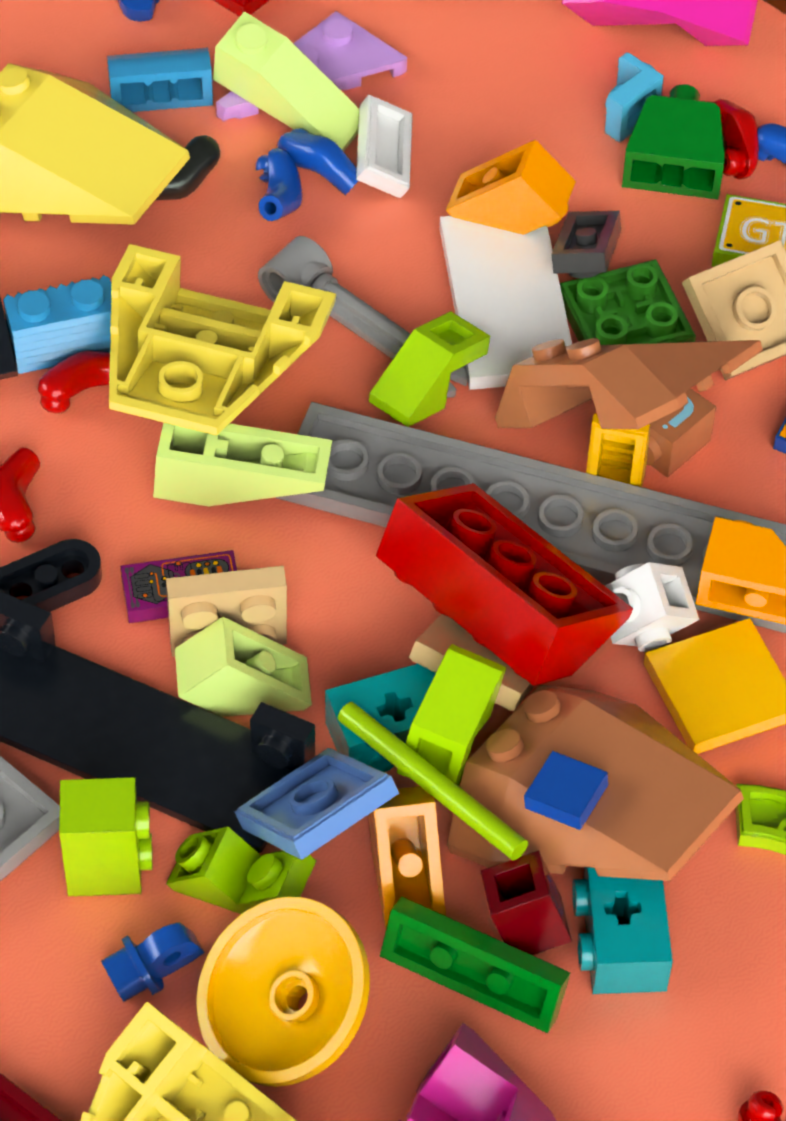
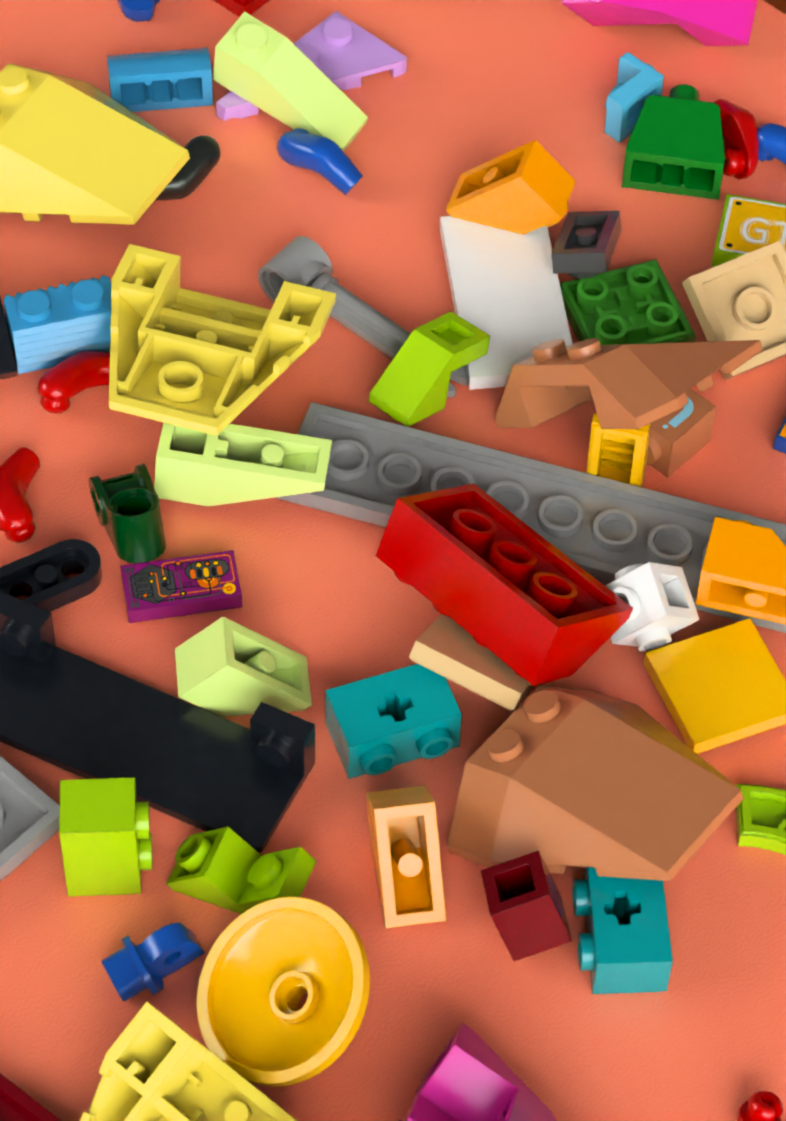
tan plate [166,566,287,657] -> none
medium blue tile [235,748,399,860] -> none
blue arm [256,148,303,221] -> none
lime bar [338,702,528,861] -> none
white tile [356,94,412,199] -> none
green plate [380,897,571,1033] -> none
lime slope [396,644,507,786] -> none
blue tile [524,751,608,830] -> none
none -> dark green piece [89,464,166,563]

